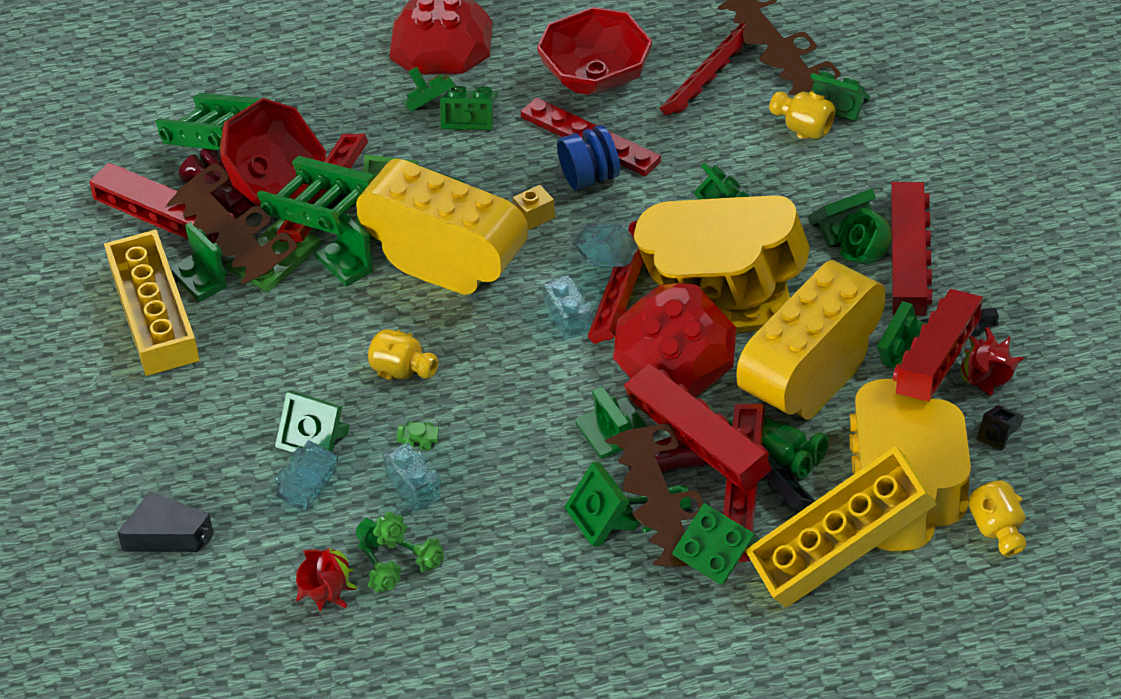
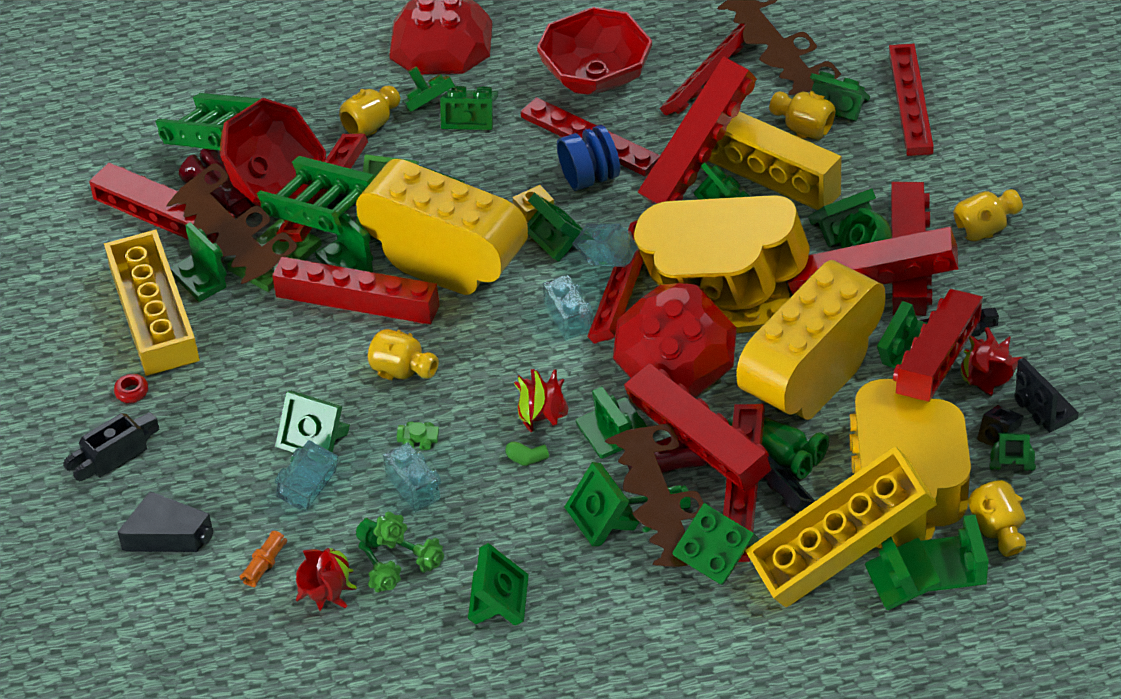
none -> black hinge [63,412,159,482]
none -> red piece [114,374,148,403]
none -> orange pin [239,531,287,588]
none -> red brick [272,257,440,325]
none -> yellow piece [339,86,401,136]
none -> green bracket [468,543,529,625]
none -> bright green arm [505,442,549,466]
none -> red hair [514,369,569,432]
none -> green bracket [527,192,594,262]
none -> red brick [638,56,757,205]
none -> yellow brick [708,111,842,210]
none -> brick [788,226,959,295]
none -> green bracket [865,537,942,610]
none -> red plate [889,43,934,156]
none -> green bracket [921,515,989,592]
none -> yellow piece [953,189,1023,241]
none -> green piece [989,433,1036,471]
none -> black bracket [1014,357,1079,433]

